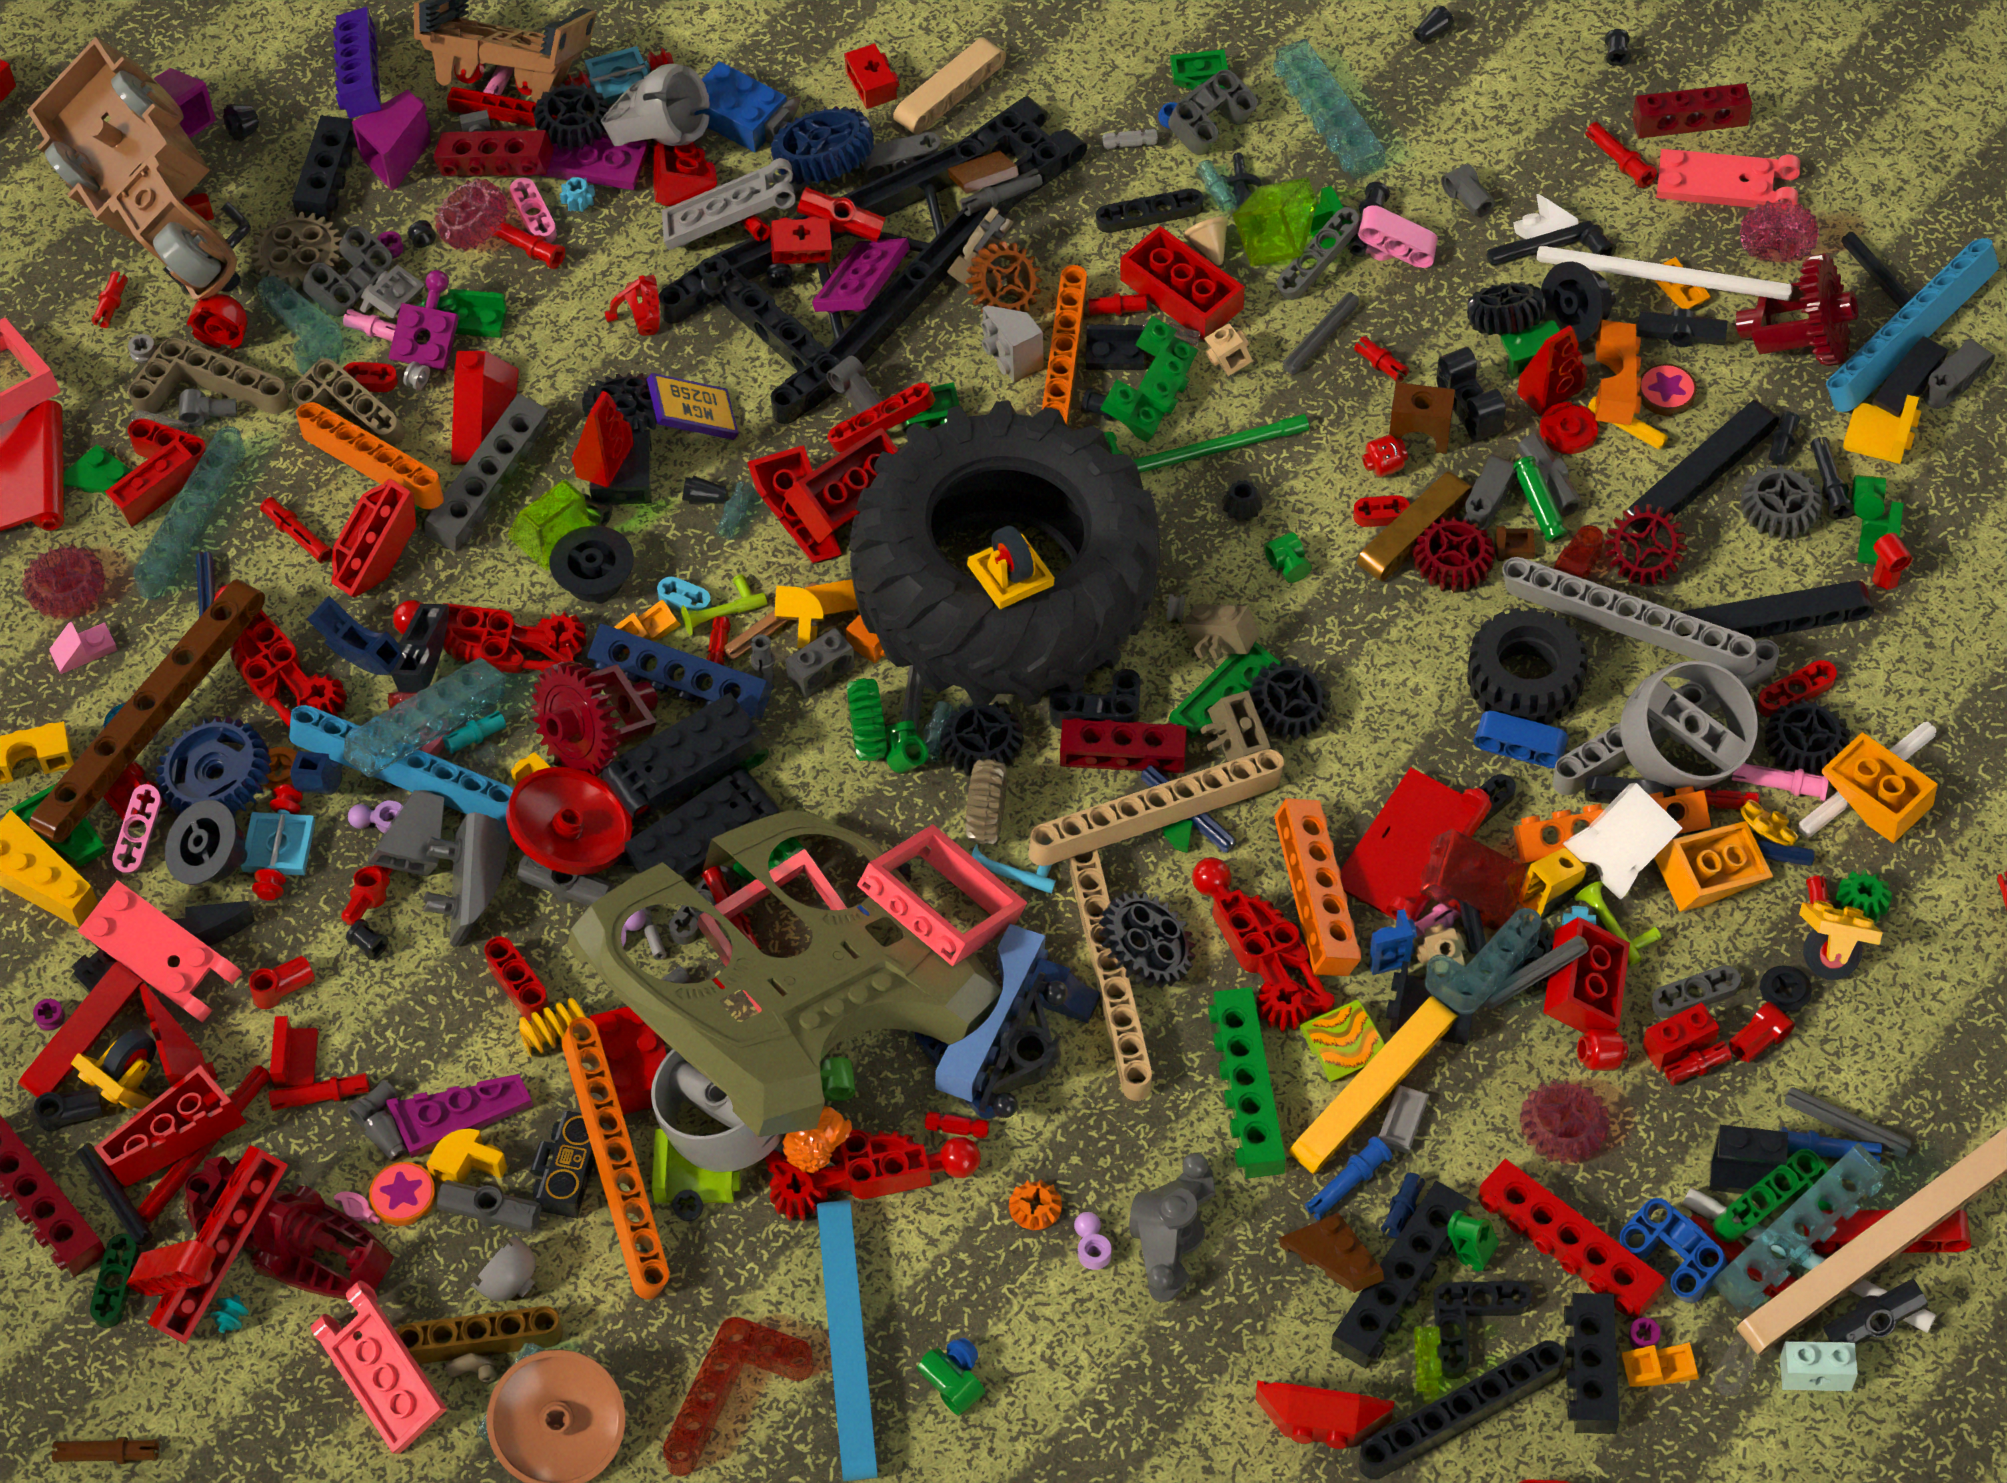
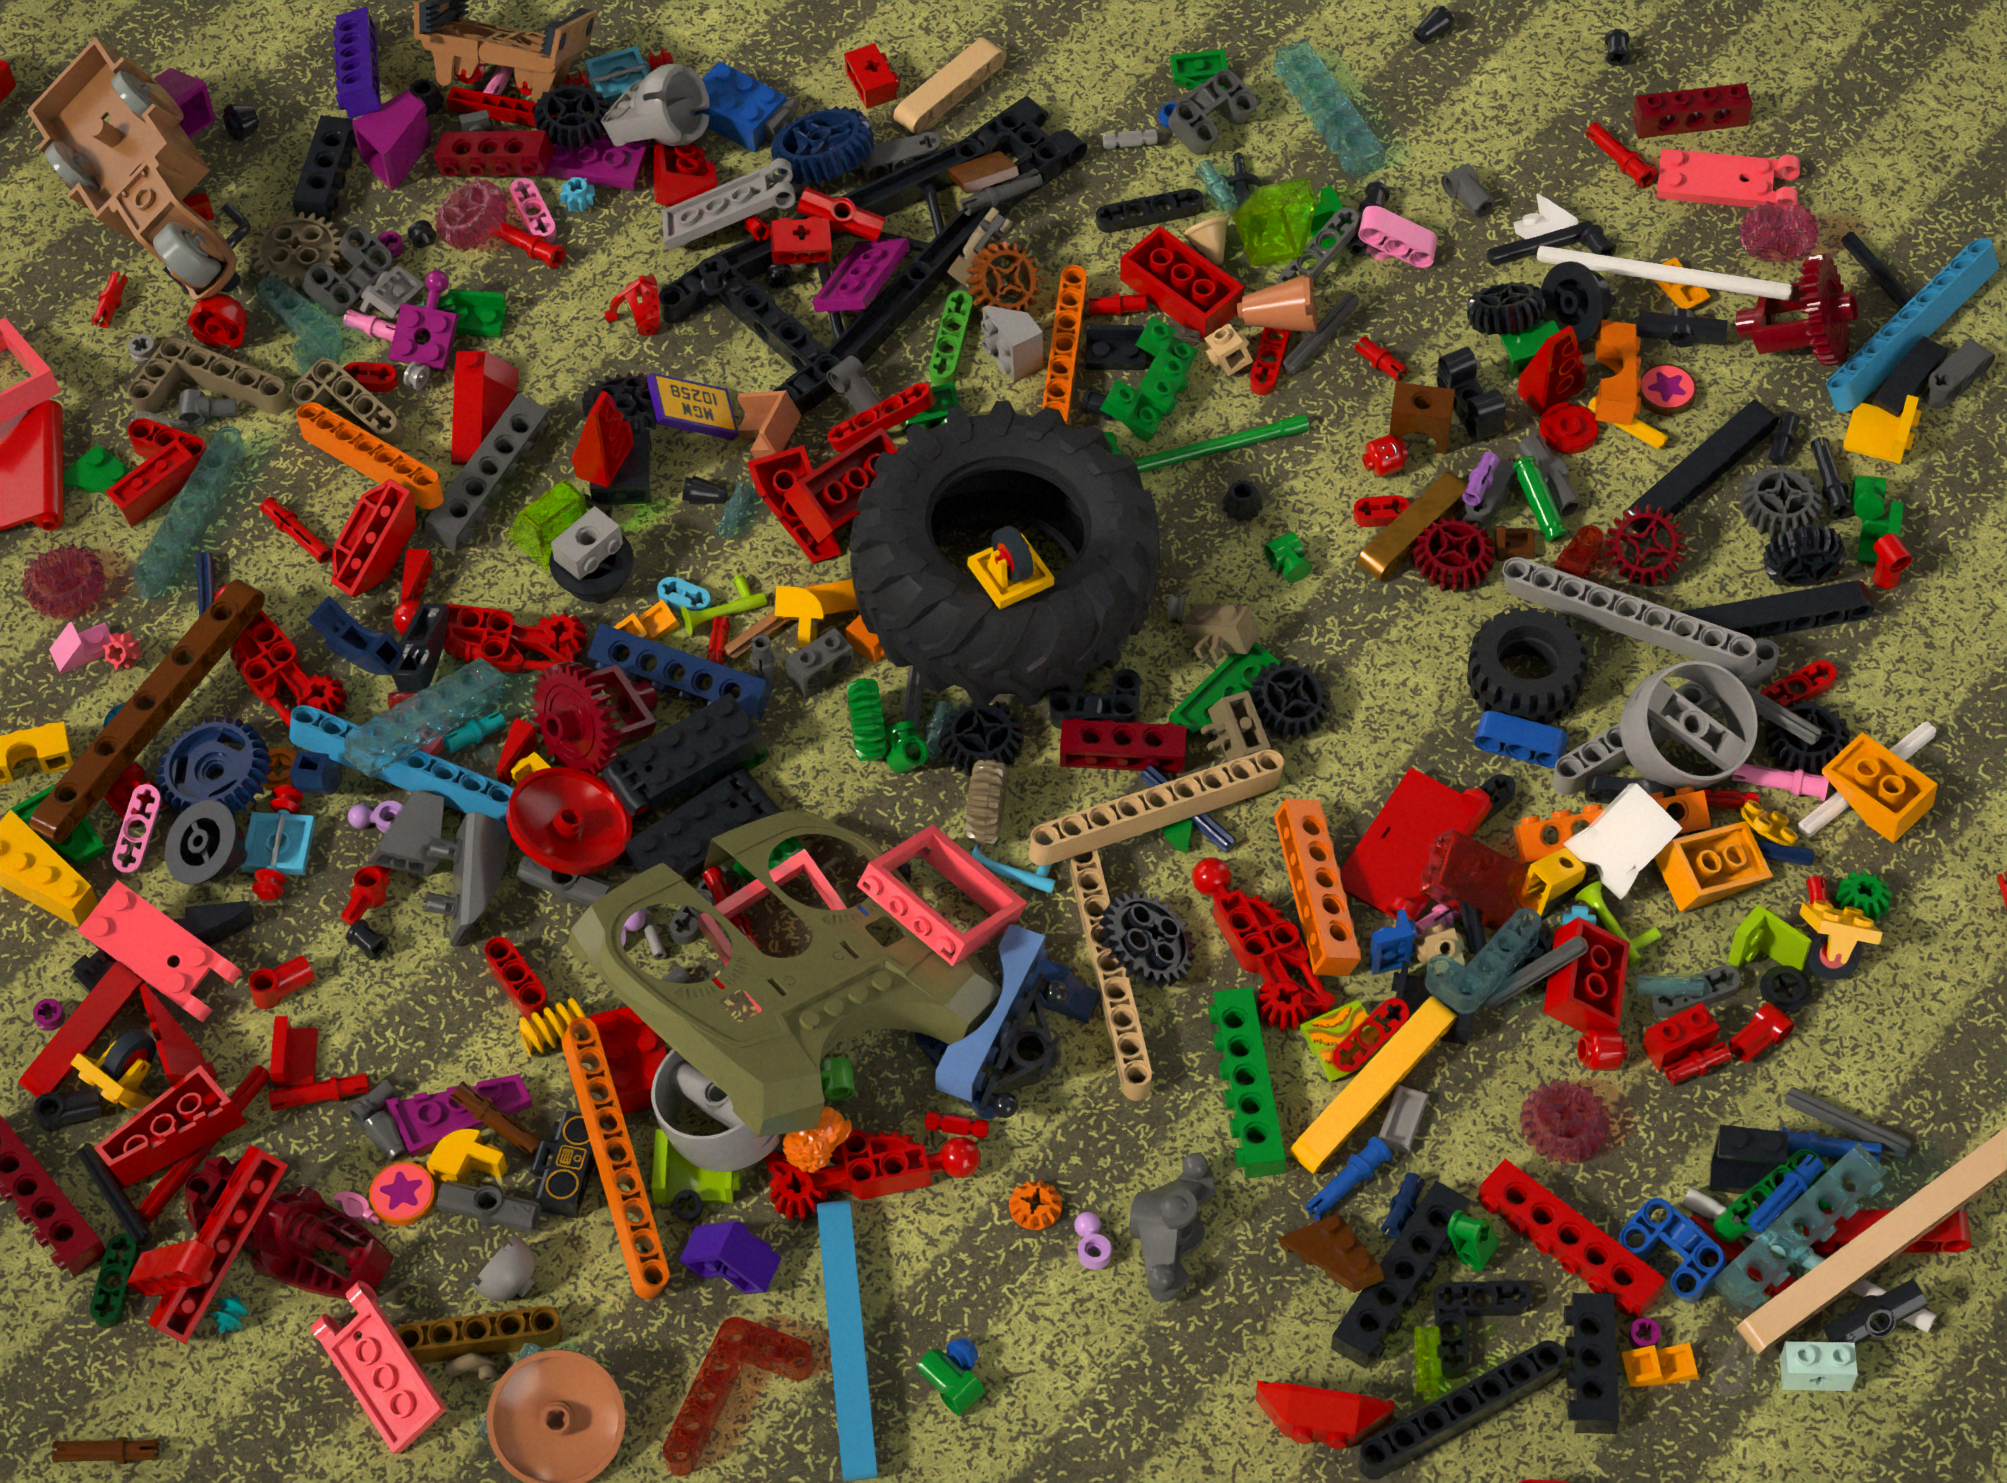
none -> coral gear [102,631,143,670]
none -> red slope [401,549,433,603]
none -> black piece [409,78,444,117]
none -> reddish brown pin [450,1081,541,1157]
none -> red slope [496,718,539,786]
none -> light grey brick [551,506,623,580]
none -> dark purple brick [679,1221,782,1295]
none -> nougat panel [737,390,802,459]
none -> bright green beam [929,290,973,385]
none -> nougat cone [1237,274,1318,333]
none -> red beam [1250,327,1292,396]
none -> red beam [1330,998,1409,1073]
none -> medium lavender pin [1462,452,1500,506]
none -> clear light blue pin [1636,973,1704,999]
none -> lime bracket [1727,904,1812,972]
none -> dark grey axle [1743,683,1822,745]
none -> blue axle [1747,1154,1824,1232]
none -> black gear [1763,524,1847,588]

